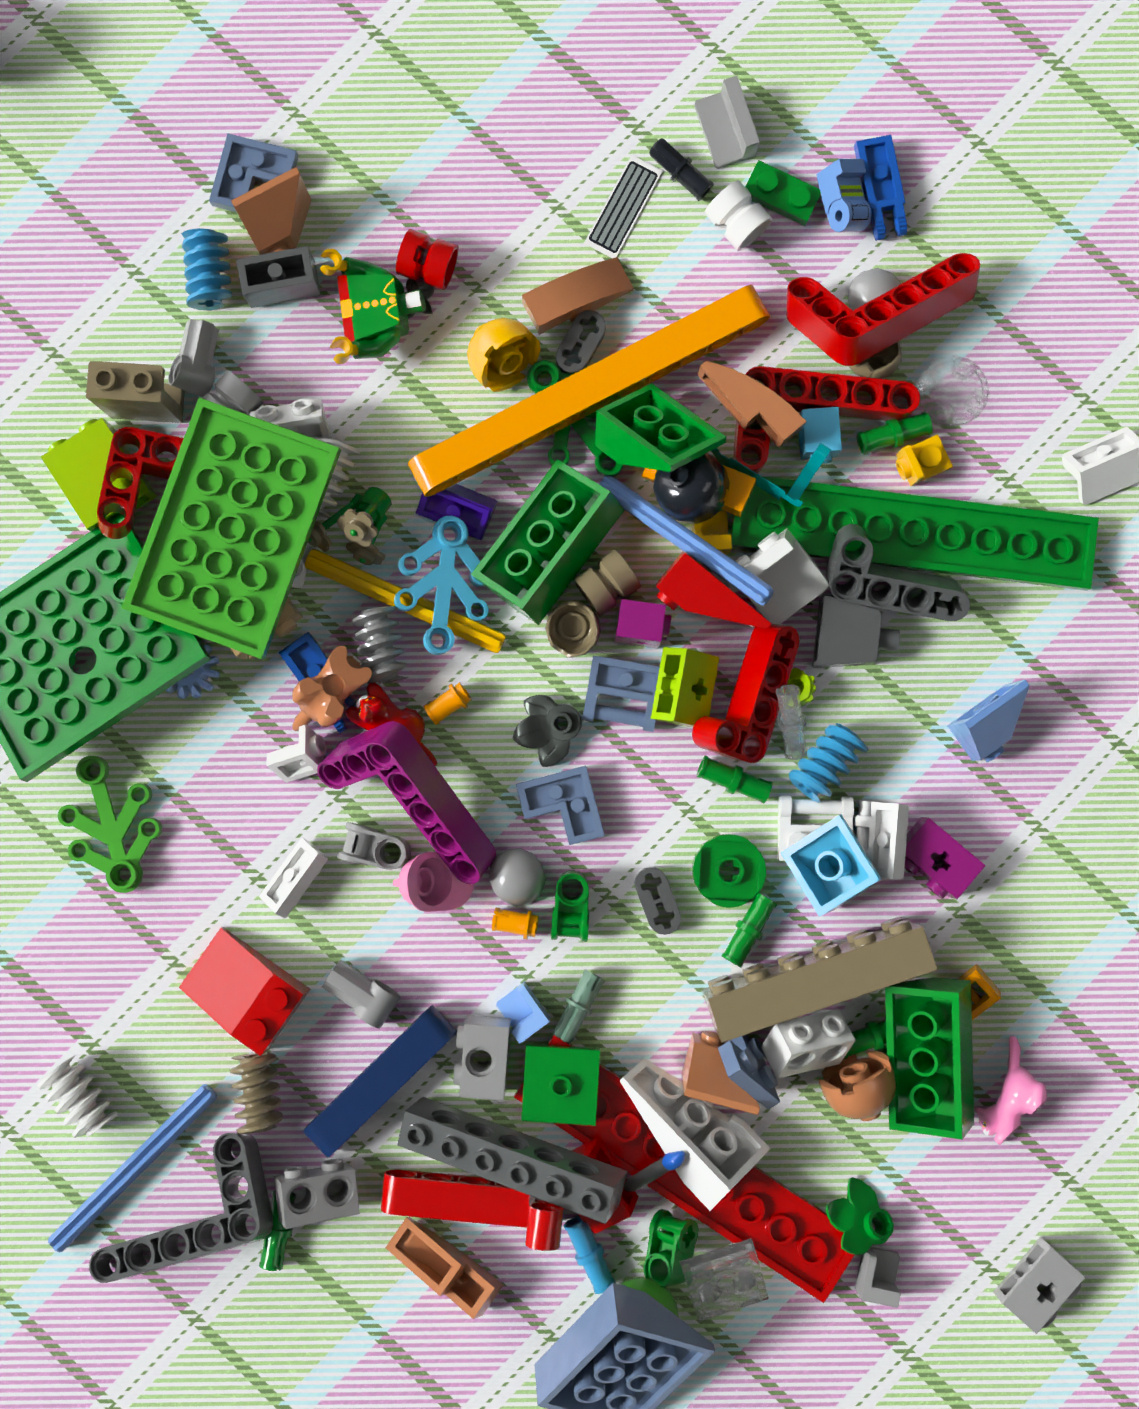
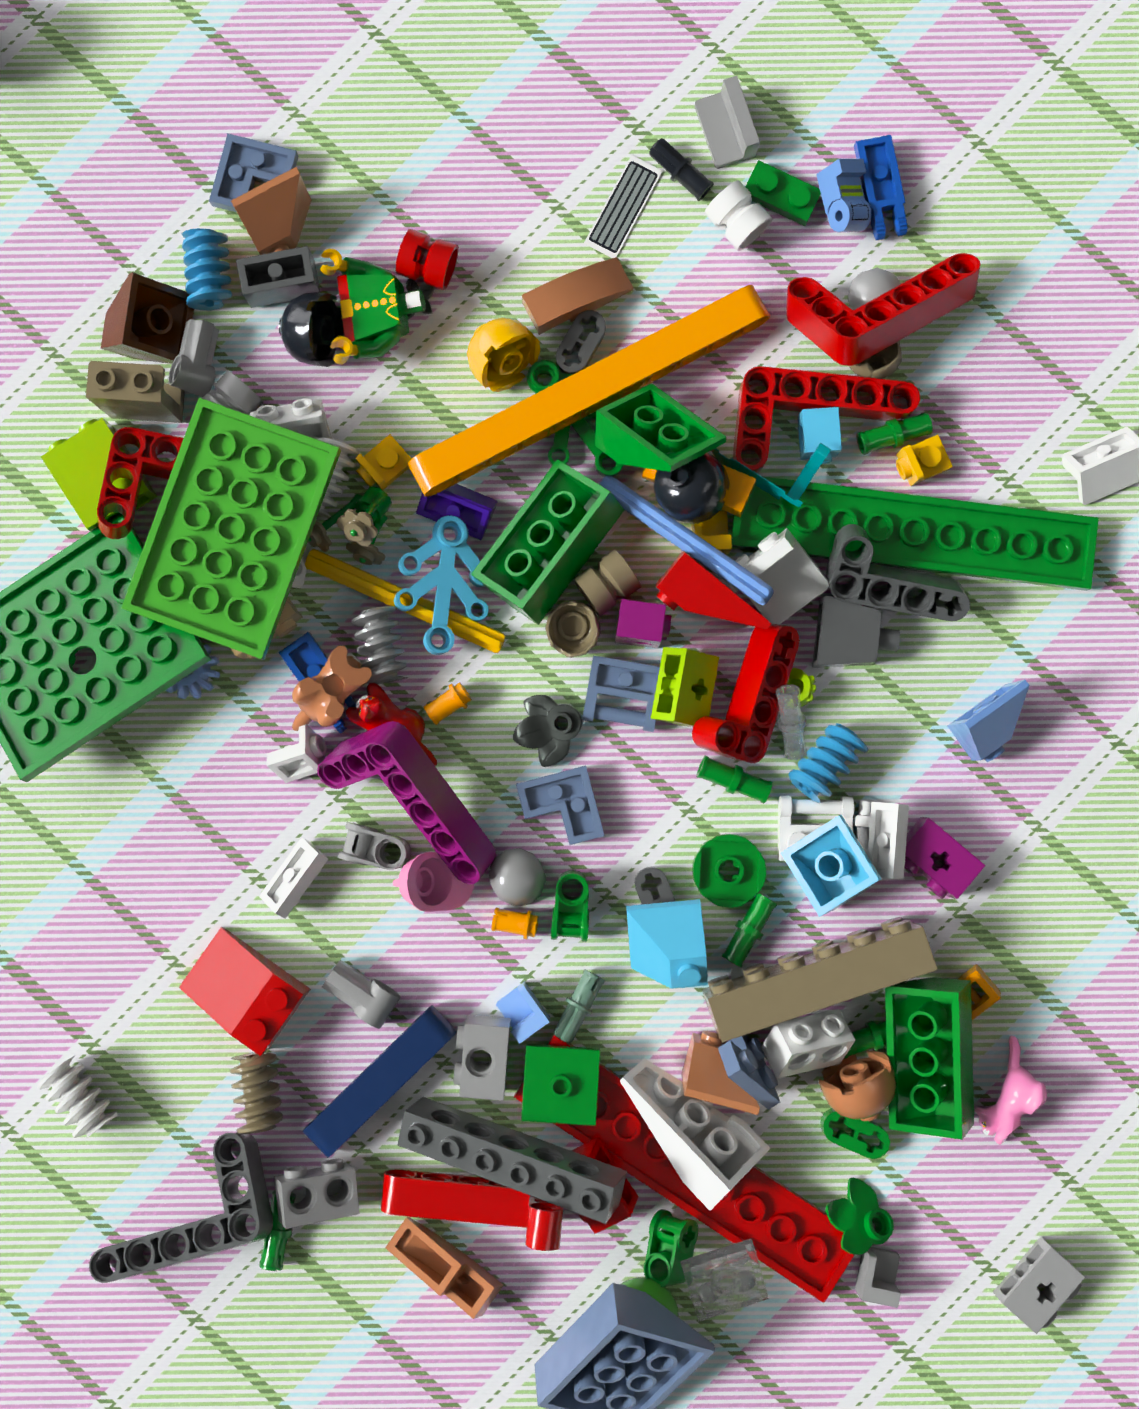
medium blue axle [48,1084,217,1253] -> none
bright green plant [58,756,162,893] -> none
dark azure pin [563,1215,616,1294] -> none
dark grey piece [624,1151,686,1192] -> none
nougat slope [698,361,807,448] -> none
clear dish [918,355,989,426] -> none
none -> reddish brown slope [101,272,194,364]
none -> black cylinder [278,292,345,367]
none -> yellow bracket [355,434,412,490]
none -> medium azure slope [626,899,708,989]
none -> green beam [820,1108,890,1159]

